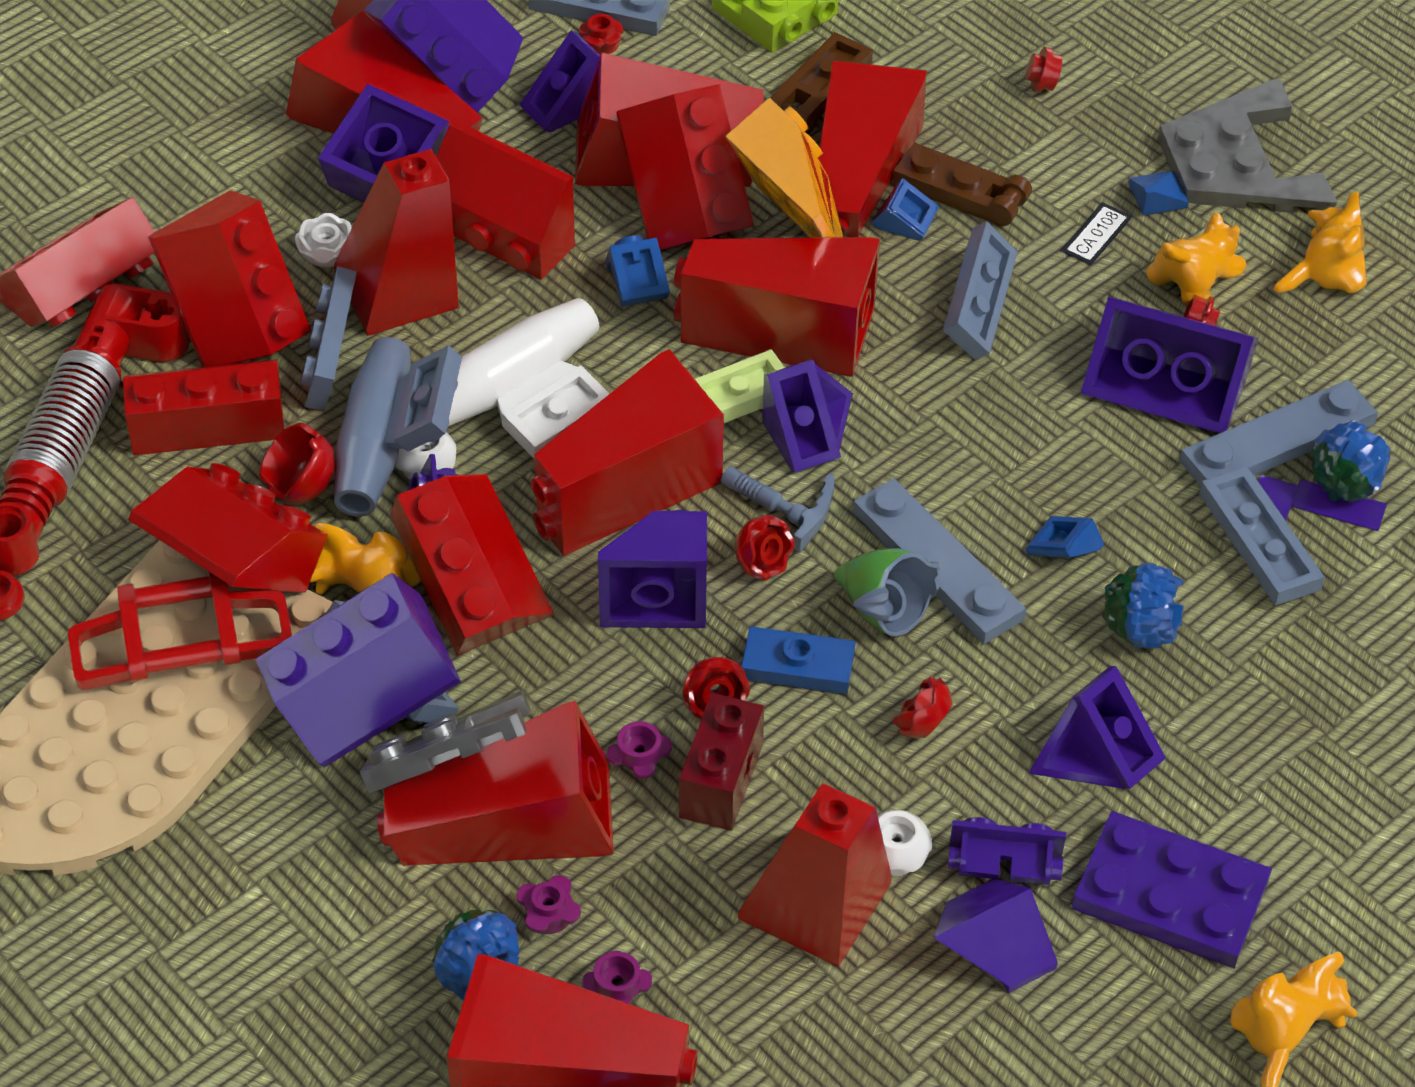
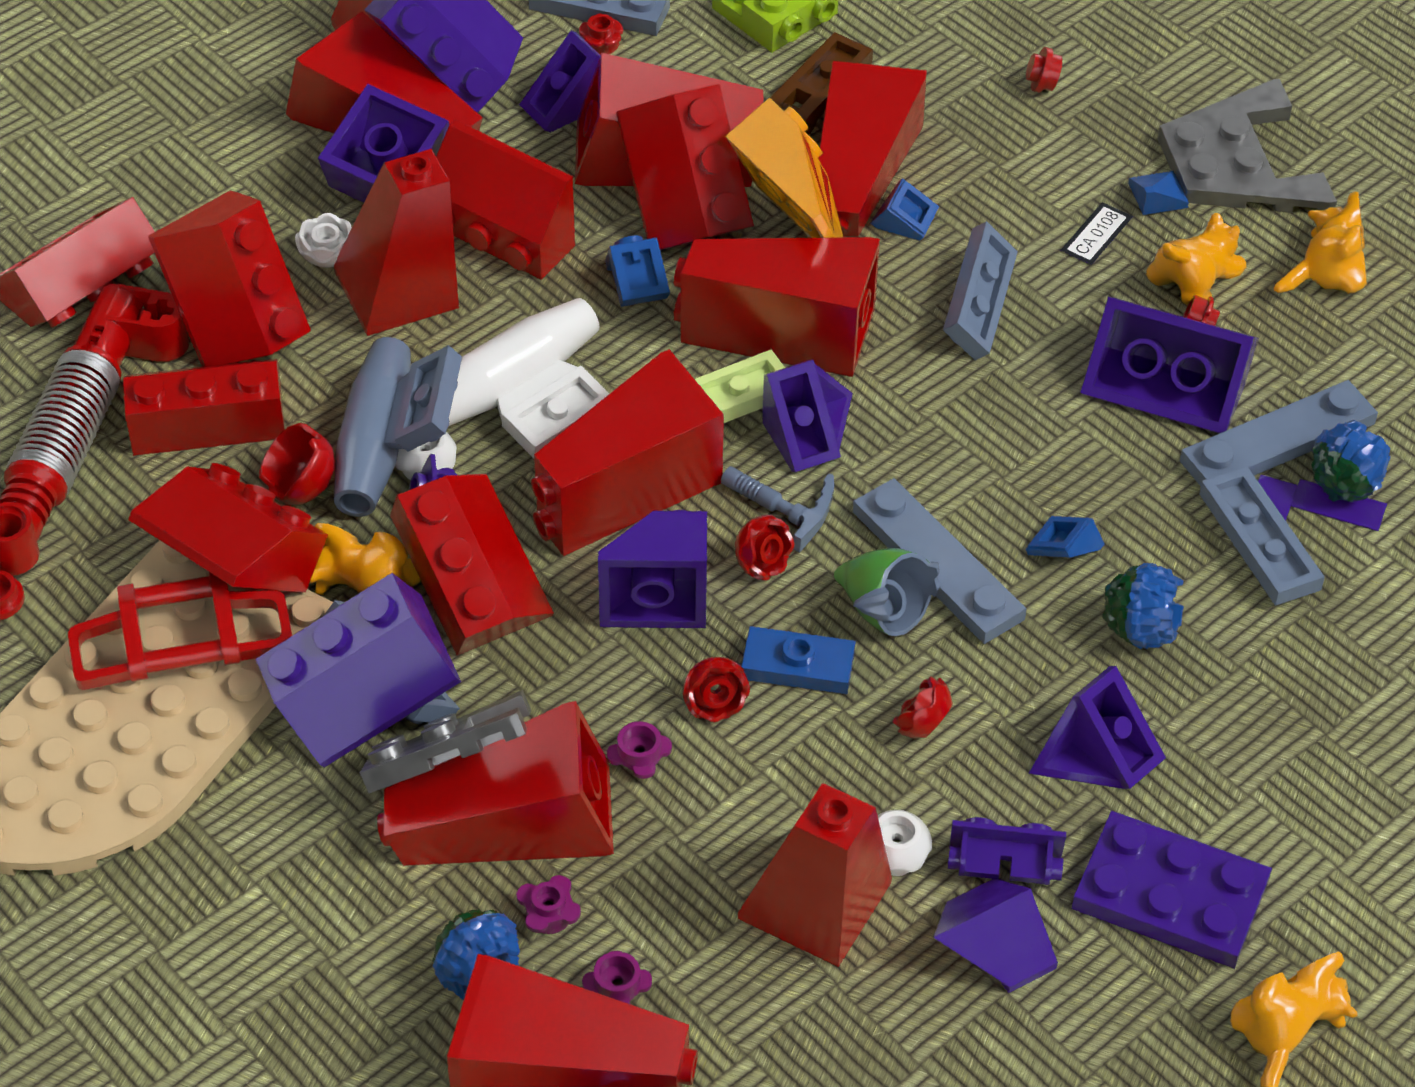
sand blue plate [300,266,357,411] -> none
dark red brick [679,692,765,831] -> none
reddish brown plate [892,142,1032,226] -> none

